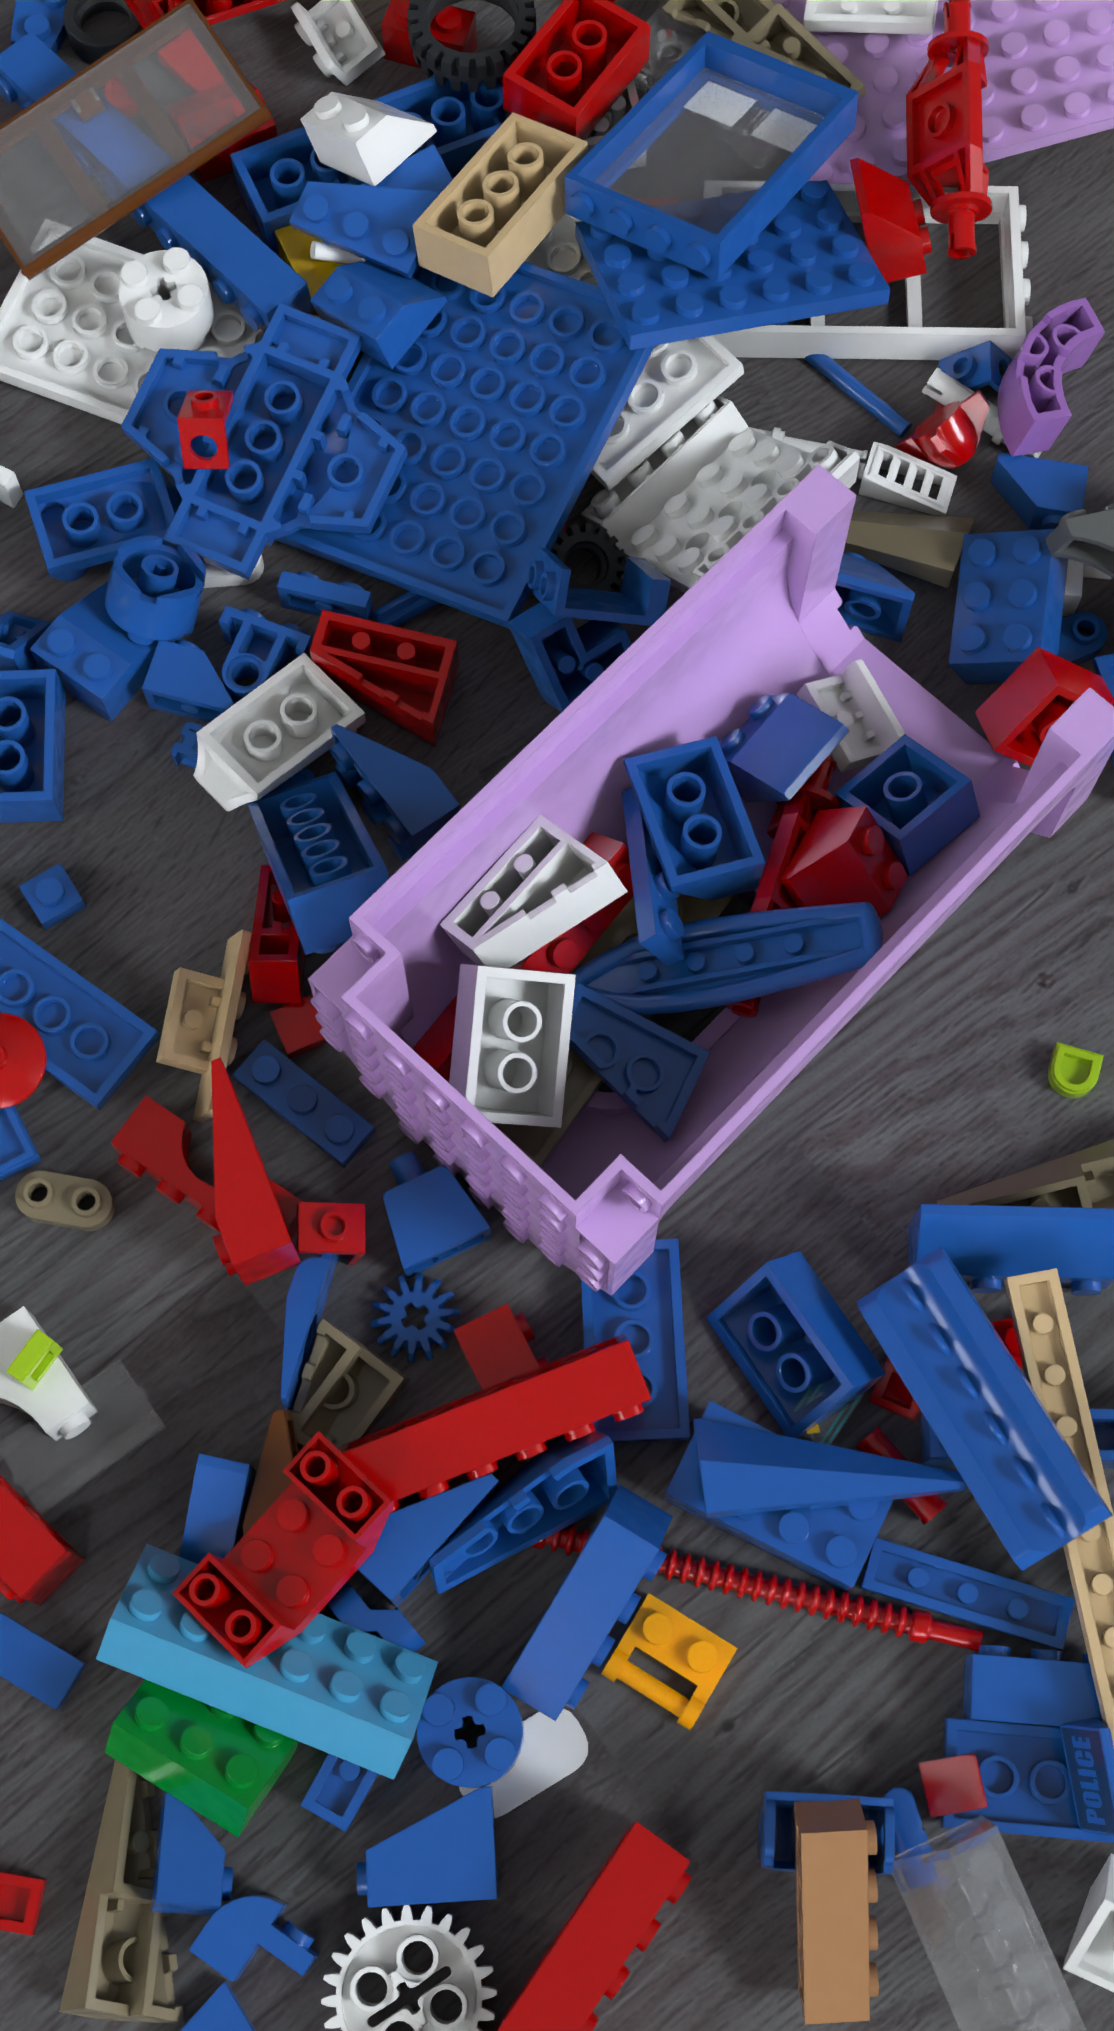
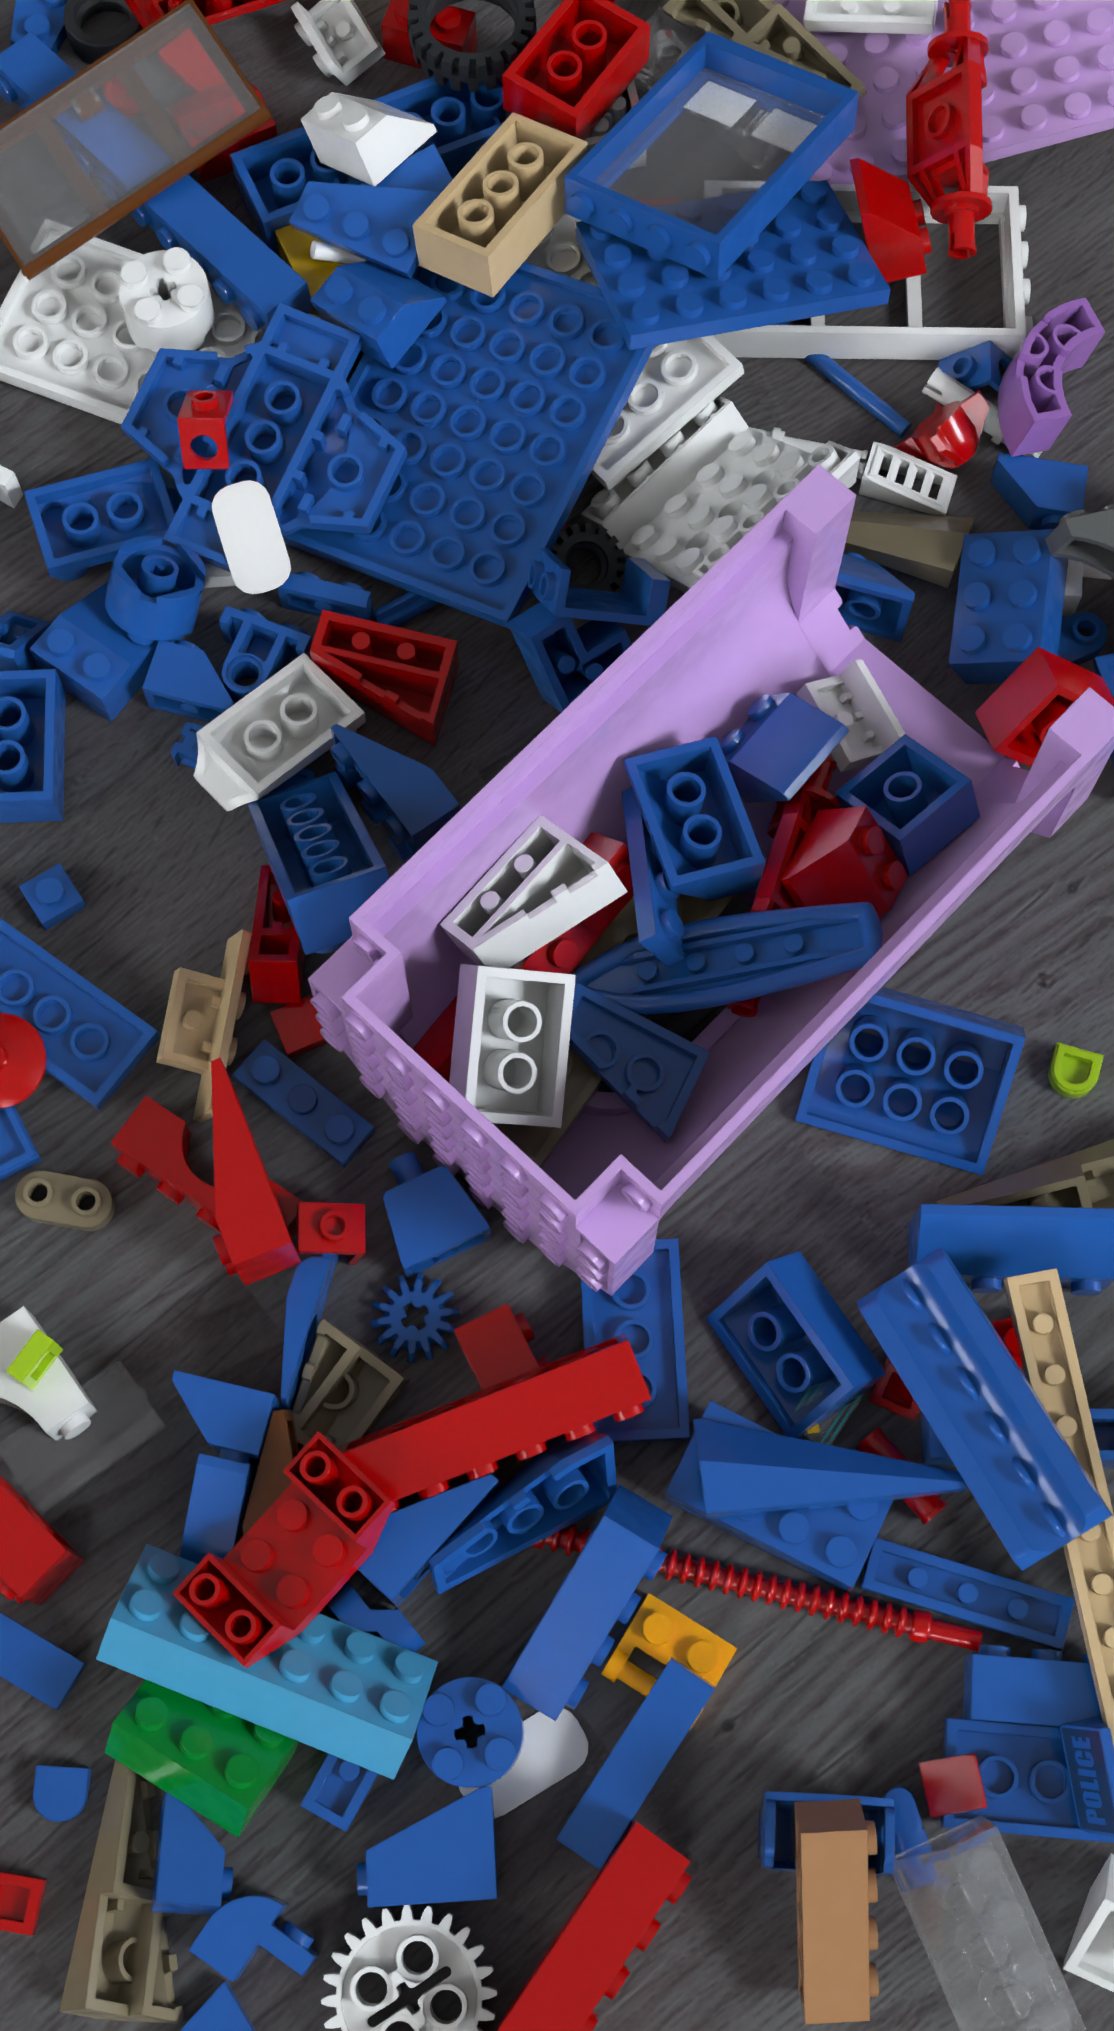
none -> blue tile [33,1765,92,1822]
none -> blue slope [172,1370,283,1470]
none -> white sticker [212,480,291,594]
none -> blue tile [556,1657,716,1870]
none -> blue slope [795,987,1026,1175]

